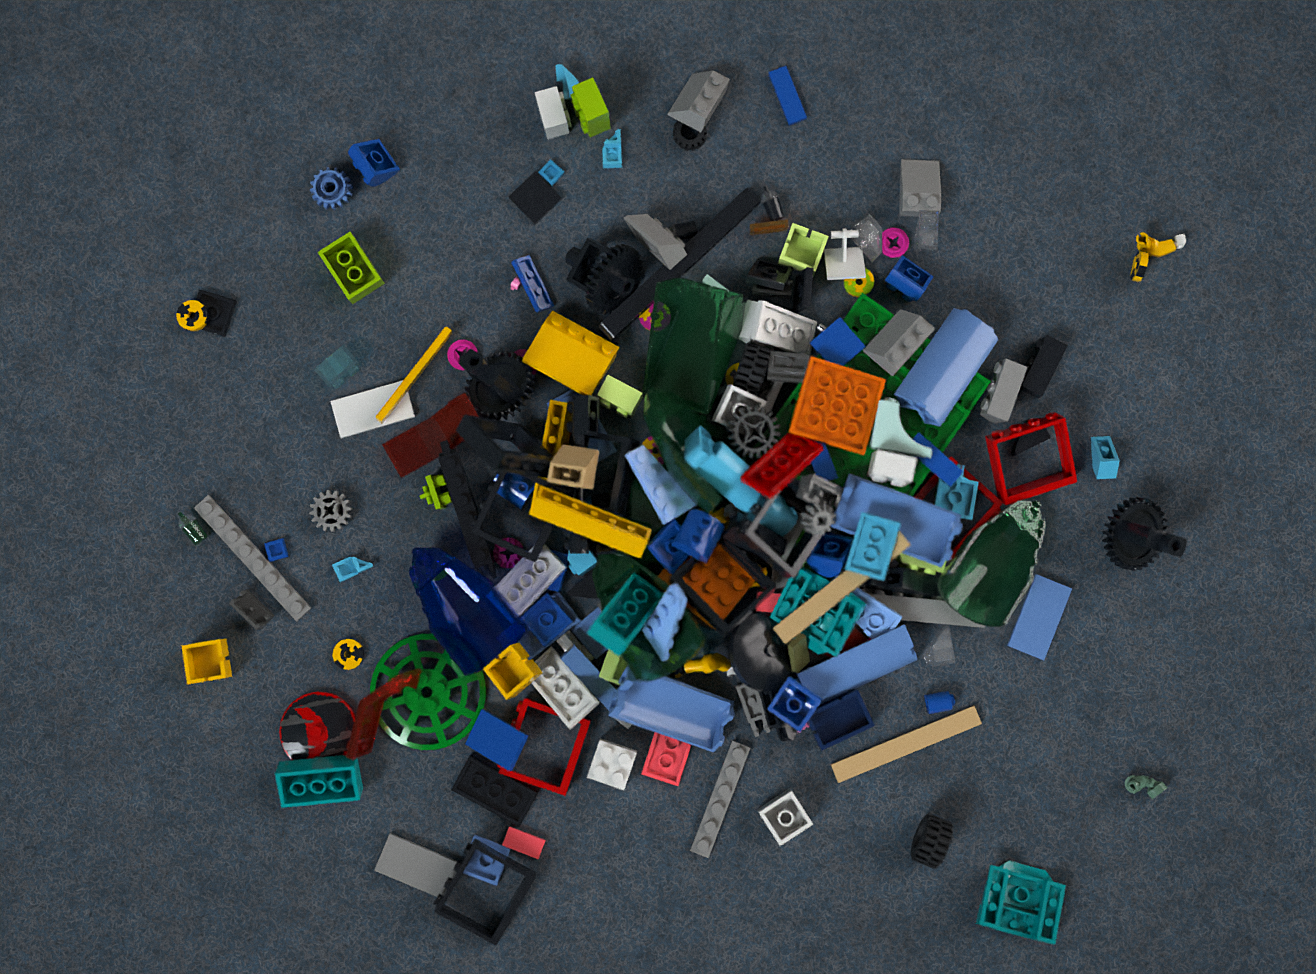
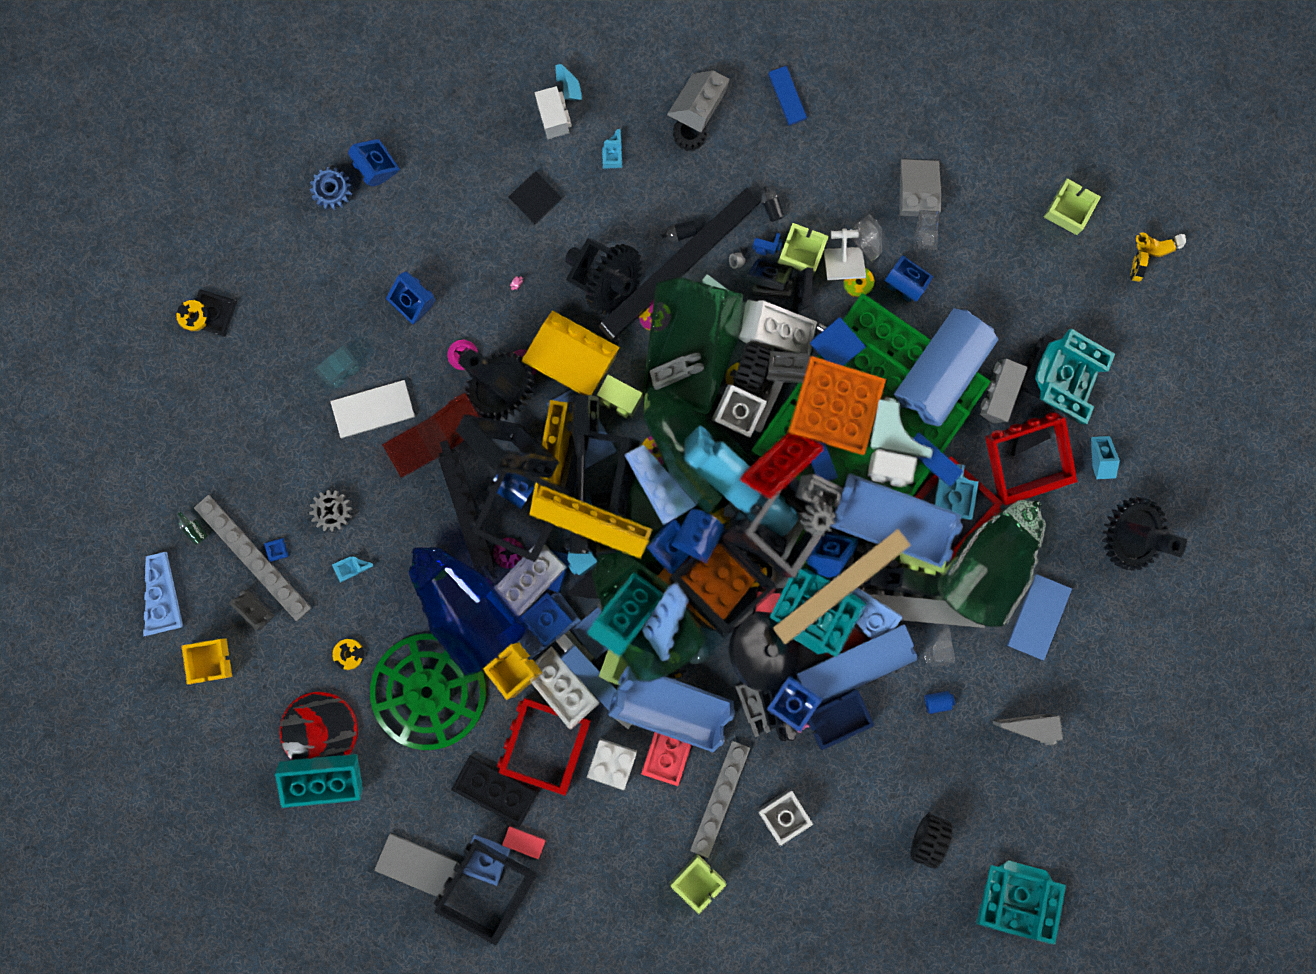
lime brick [318,232,385,304] -> none
clear red windscreen [346,669,421,760] -> none
yellow tile [376,326,452,424] -> none
lime hips [420,475,452,510] -> none
blue tile [465,709,529,771] -> none
blue tile [511,255,554,313] -> none
dark azure tile [538,159,565,186] -> none
tan slope [547,445,599,490] -> none
lime brick [570,77,611,138] -> none
light grey slope [624,214,687,270] -> none
yellow arm [684,653,736,677] -> none
dark grey gear [726,405,780,458] -> none
clear orange tile [749,219,789,235] -> none
olive tile [788,633,810,674] -> none
tan tile [830,705,982,783] -> none
medium azure tile [845,512,901,581] -> none
light grey slope [863,309,935,376] -> none
dark pink gear [878,228,909,258] -> none
sand green arm [1125,775,1168,799] -> none
none -> light blue wing [143,552,183,636]
none -> blue brick [386,271,435,325]
none -> light grey hinge [649,353,704,390]
none -> yellowish green piece [670,854,726,914]
none -> light grey hinge [729,253,746,269]
none -> blue bracket [752,233,782,255]
none -> light grey slope [993,713,1063,745]
none -> teal slope [1035,329,1115,424]
none -> yellowish green piece [1044,179,1101,235]

